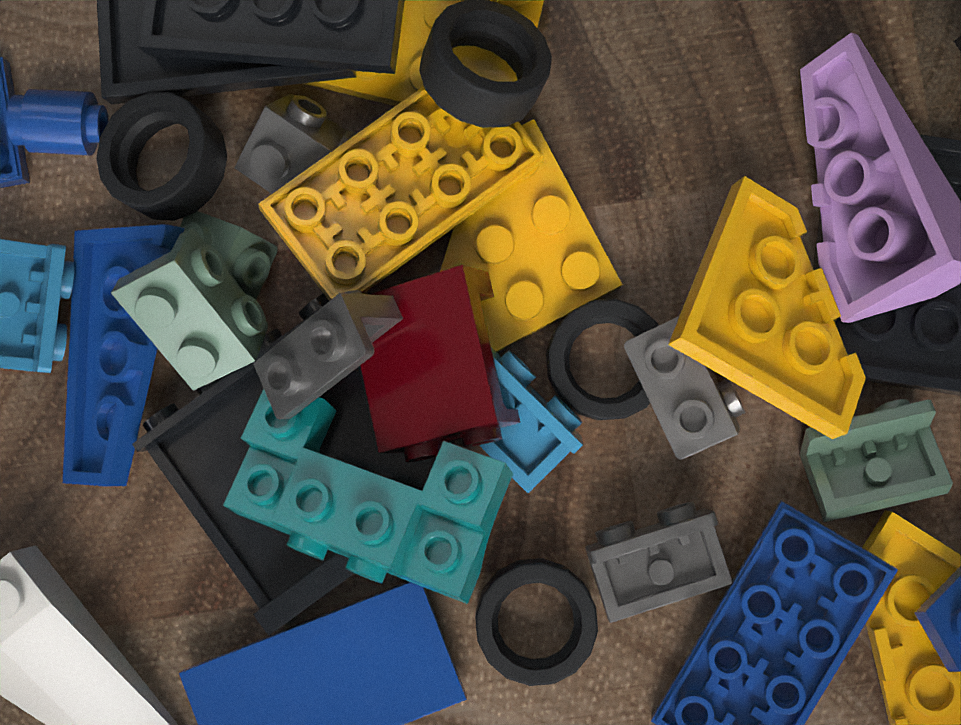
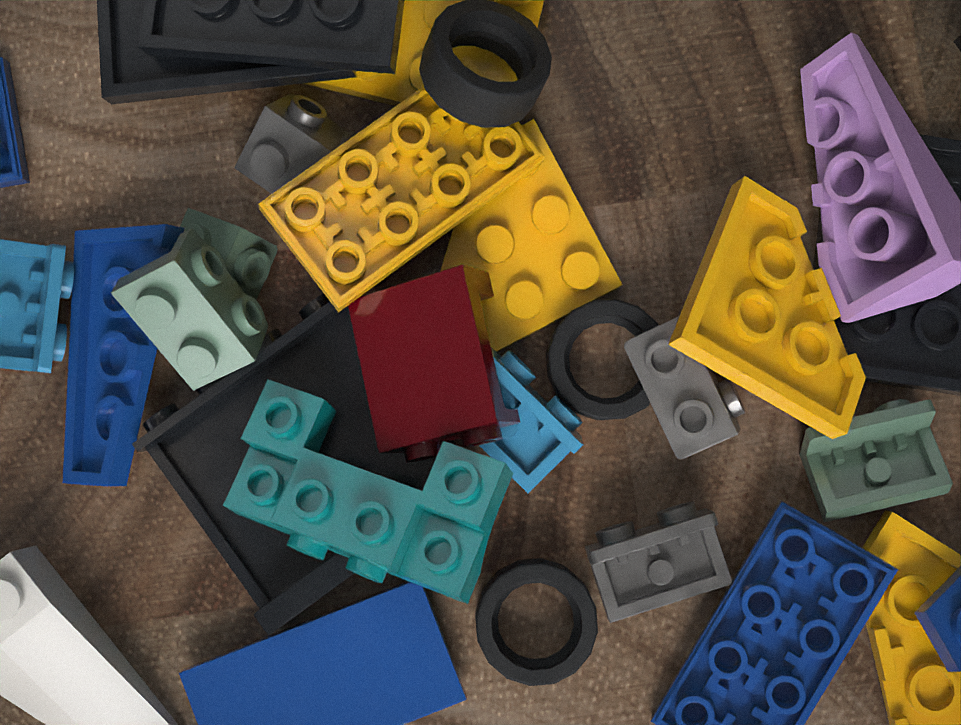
blue brick [6,89,109,156] -> none
black tyre [96,92,227,221] -> none
flat silver bracket [253,290,403,419] -> none

